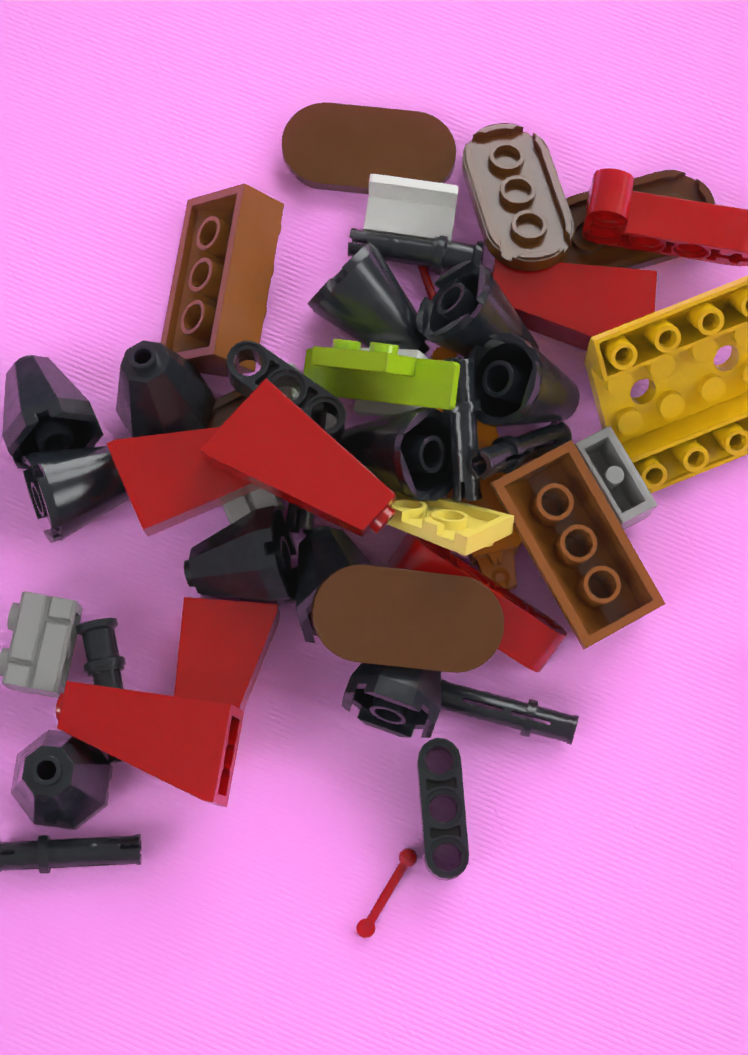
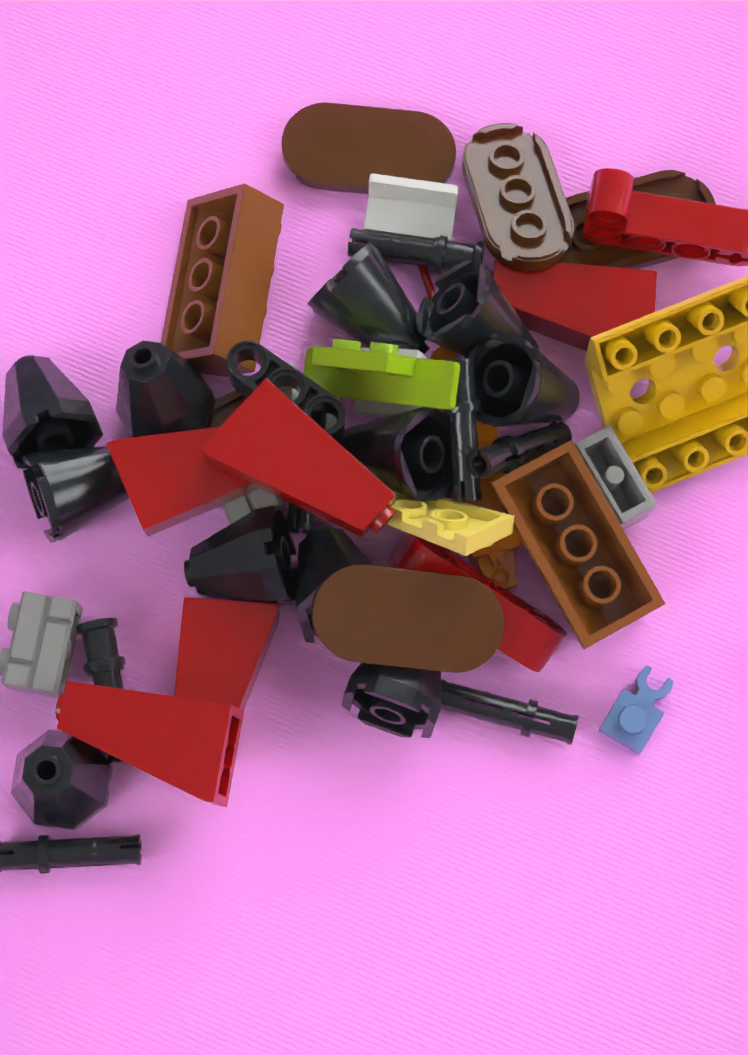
red hinge [356,848,417,938] -> none
black beam [417,738,469,881] -> none
none -> medium blue plate [598,665,673,755]

